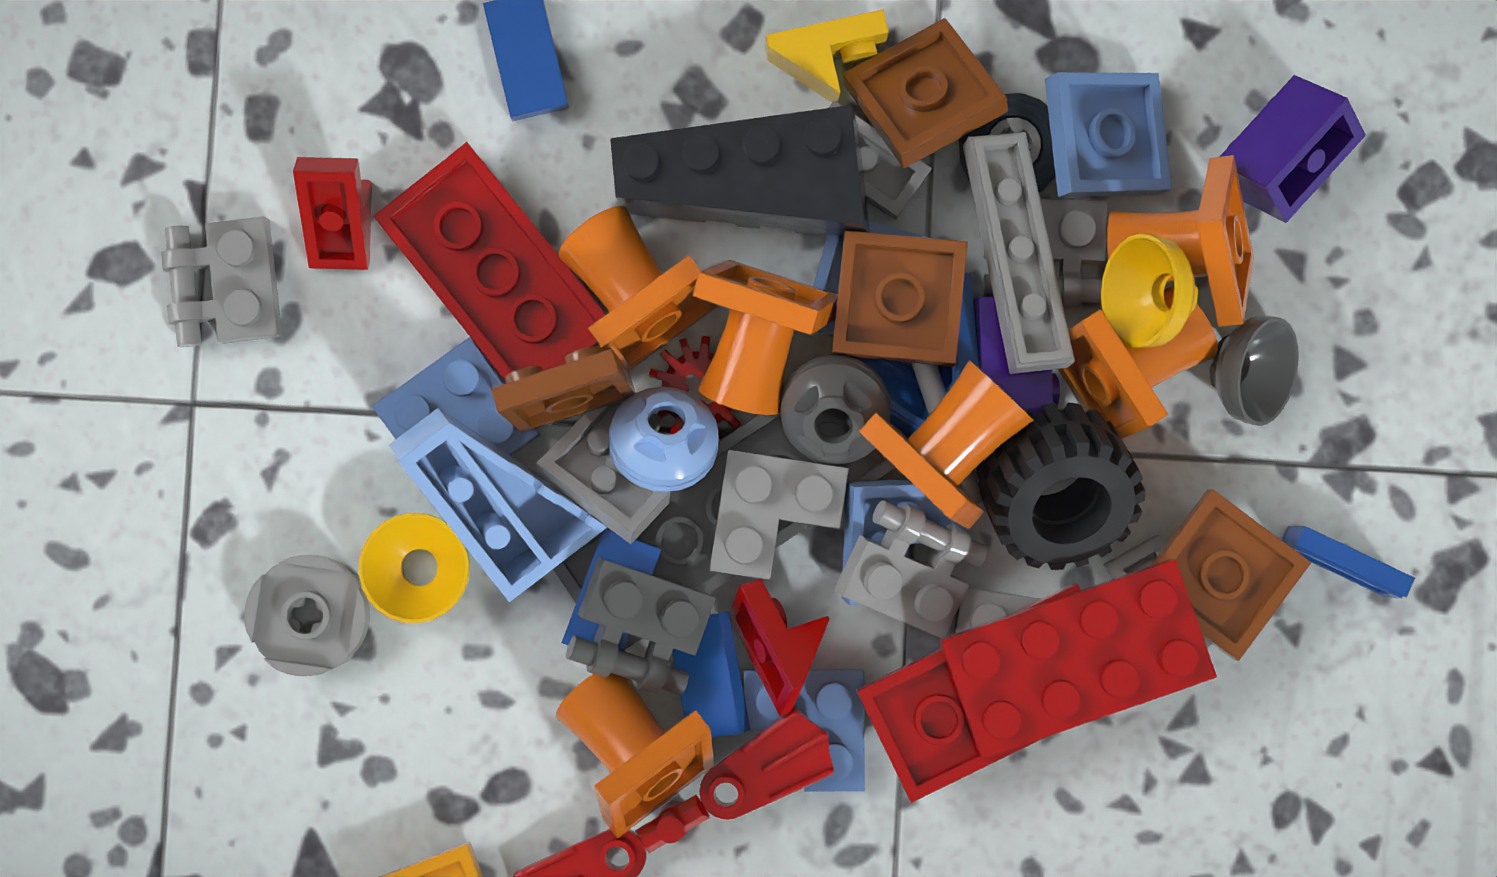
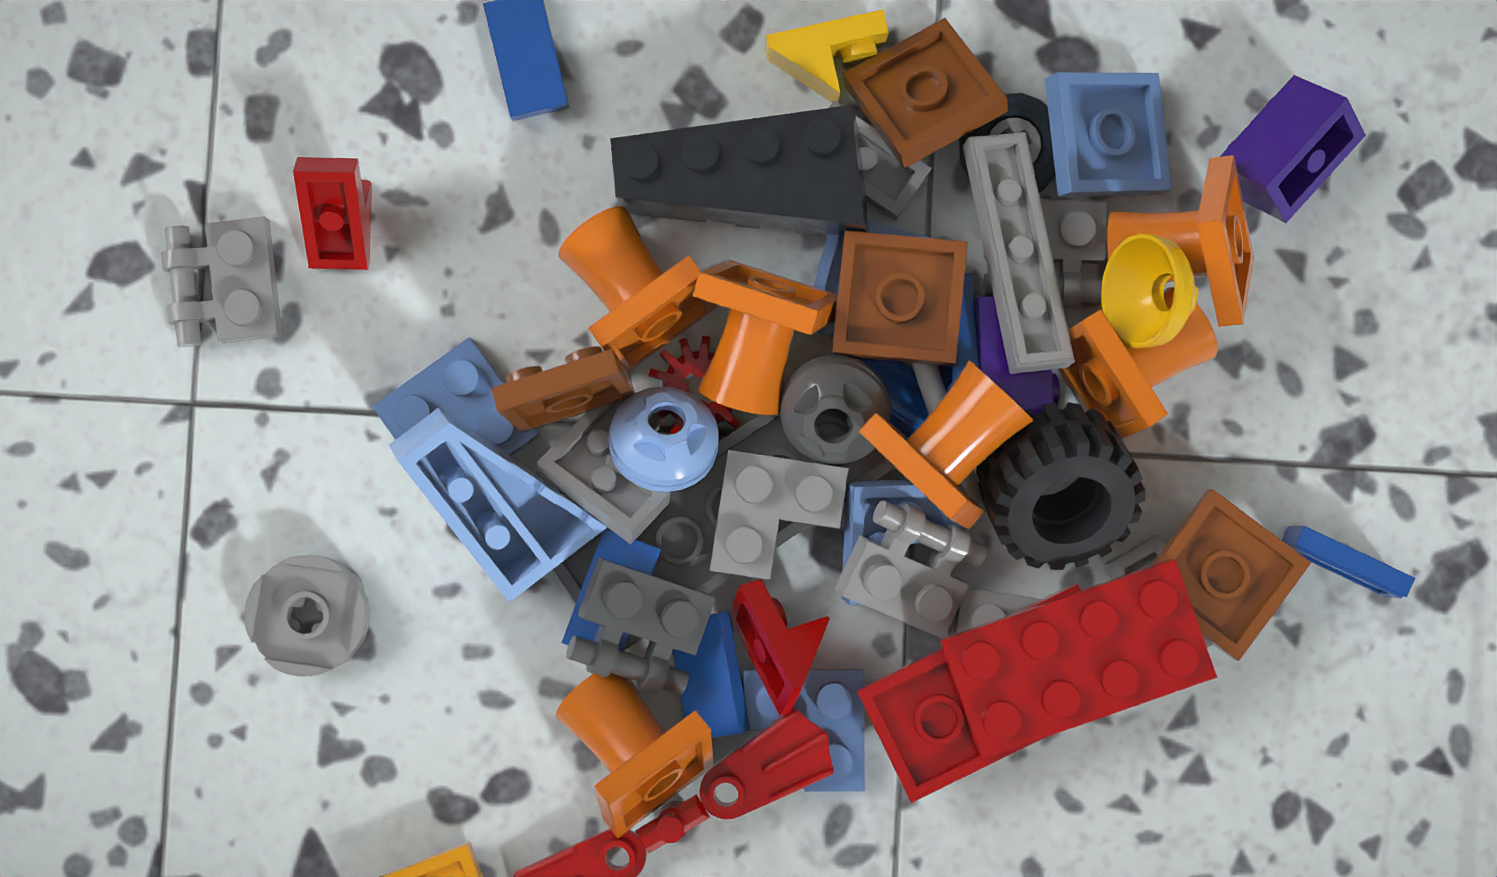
yellow piece [358,513,470,623] -> none
red plate [373,142,606,381] -> none
dark grey piece [1209,316,1299,426] -> none

